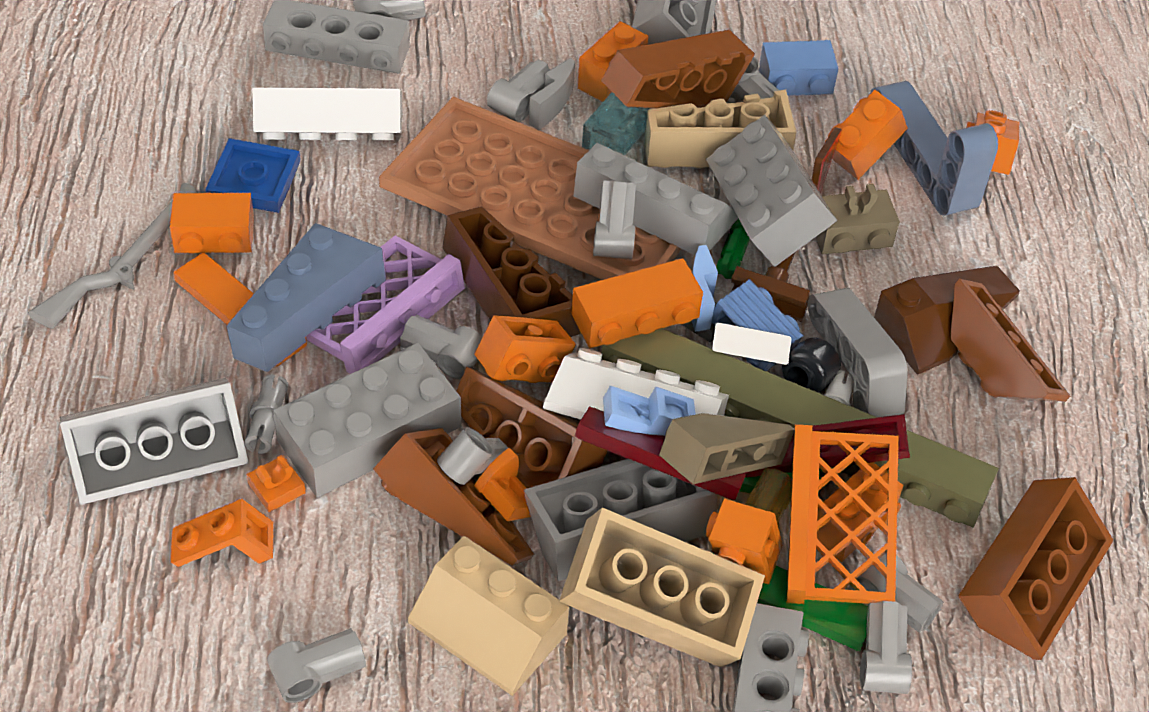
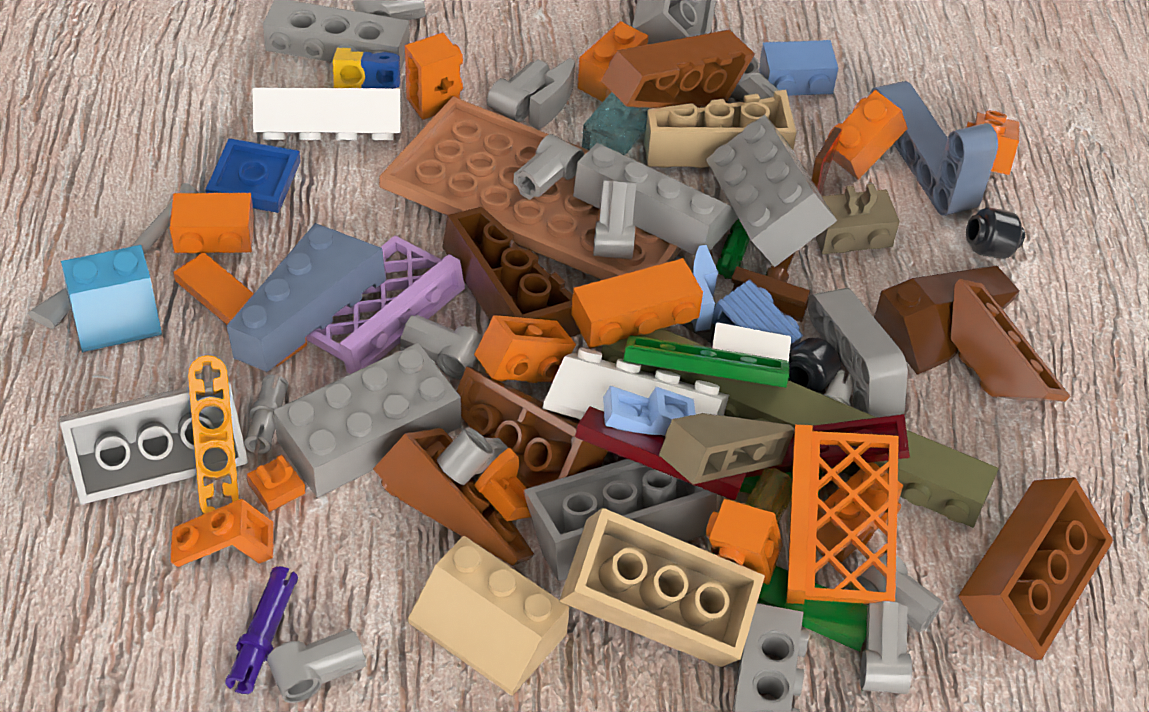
none -> dark azure slope [61,245,162,352]
none -> light orange beam [188,355,239,515]
none -> dark purple pin [225,566,298,694]
none -> leg [333,48,400,89]
none -> orange brick [405,32,463,120]
none -> light grey piece [513,134,584,200]
none -> green tile [623,335,789,388]
none -> black head [966,207,1025,259]

